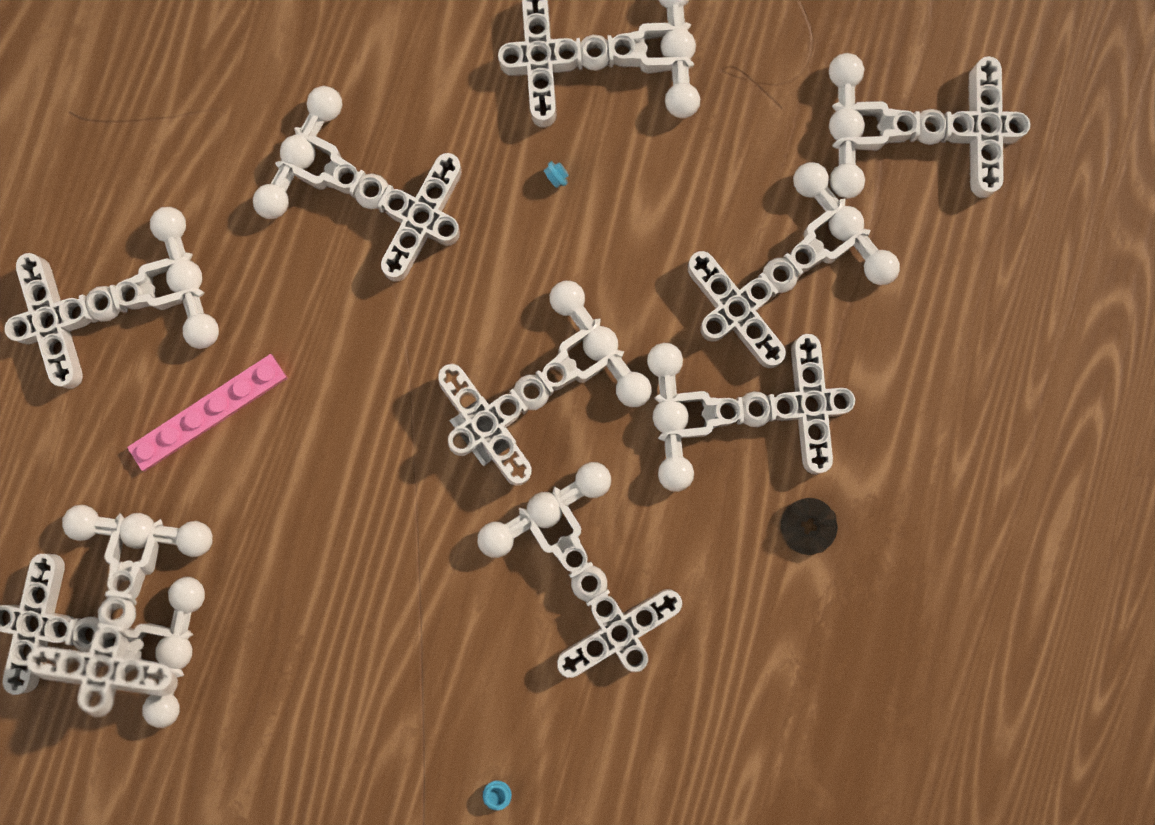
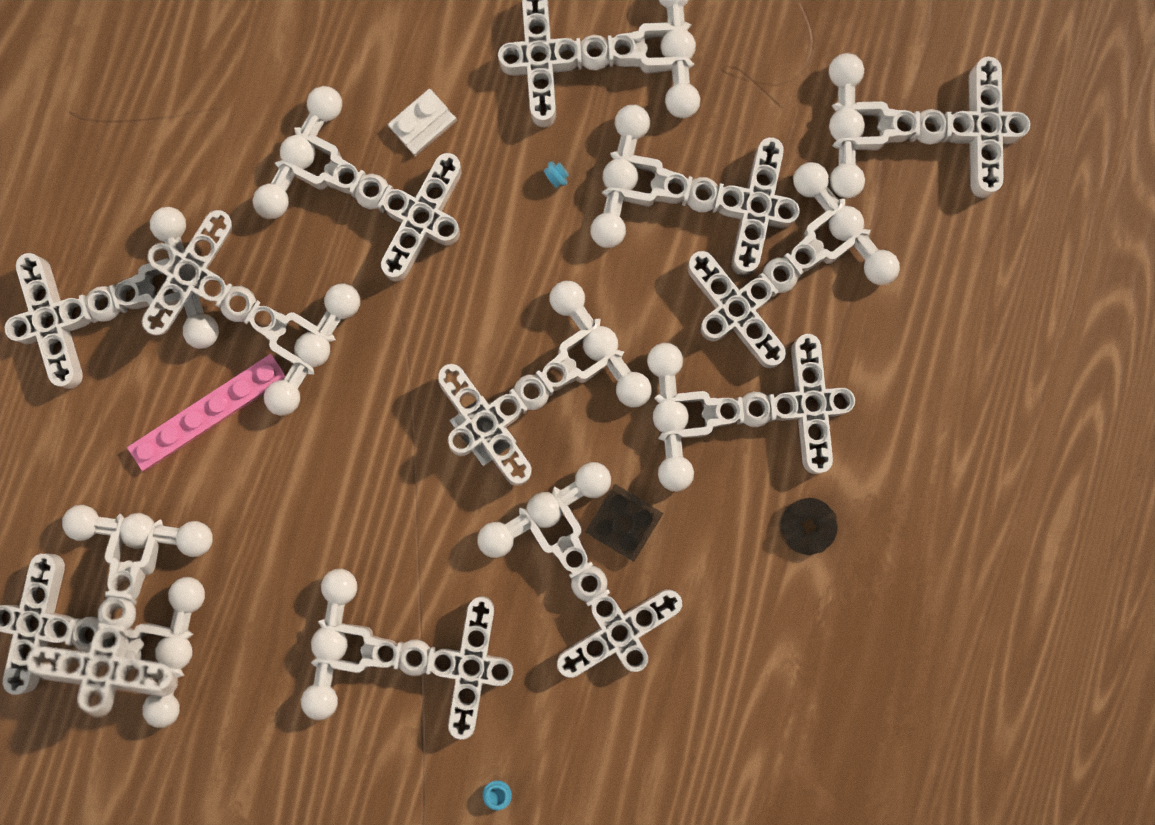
none -> white piece [142,210,360,416]
none -> white piece [301,569,513,739]
none -> white plate [388,88,457,157]
none -> clear smoke plate [585,484,664,562]
none -> white piece [590,105,799,276]

